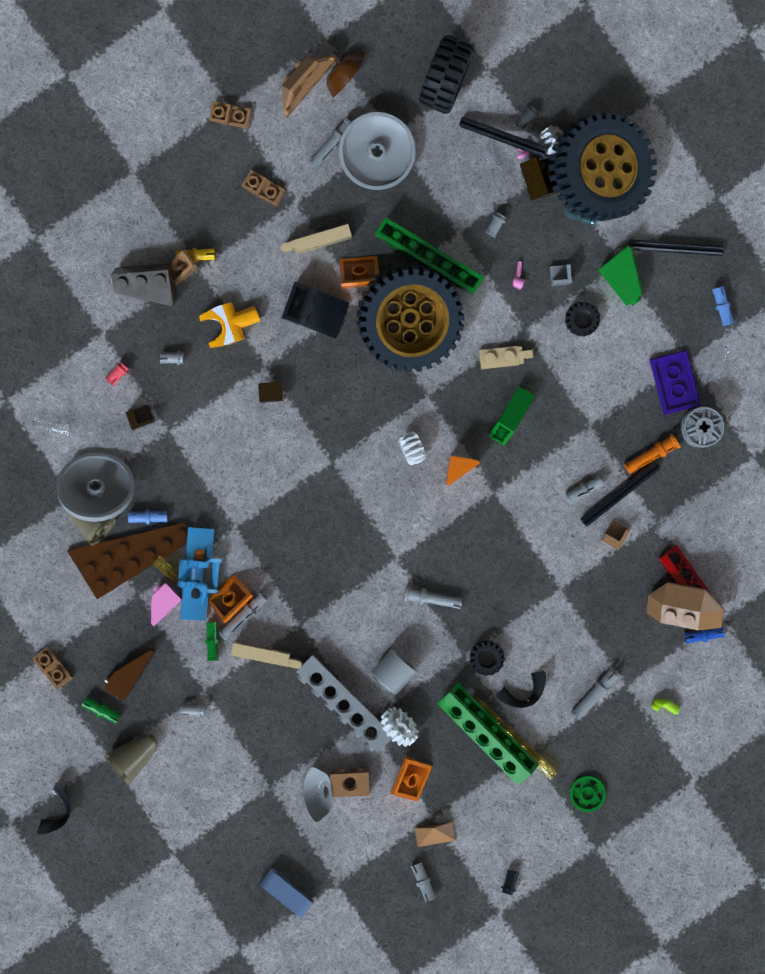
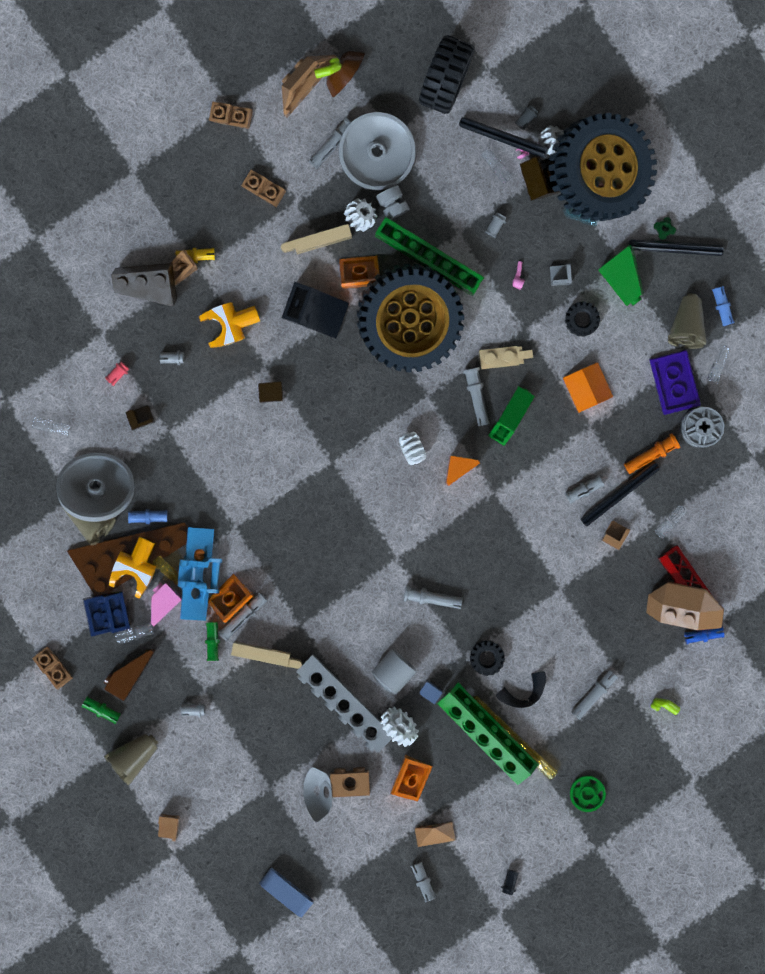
black piece [37,783,71,835] -> none
none -> dark blue slope [82,592,130,636]
none -> light orange connector [109,537,157,599]
none -> clear axle [115,622,154,644]
none -> medium nougat panel [158,814,180,841]
none -> lime arm [314,58,341,79]
none -> white gear [344,198,377,232]
none -> light grey wheel [376,185,410,220]
none -> sand blue slope [420,680,442,704]
none -> light grey pin [463,367,490,426]
none -> orange slope [563,362,613,413]
none -> dark green plate [653,217,676,240]
none -> dark tan cone [668,294,707,349]

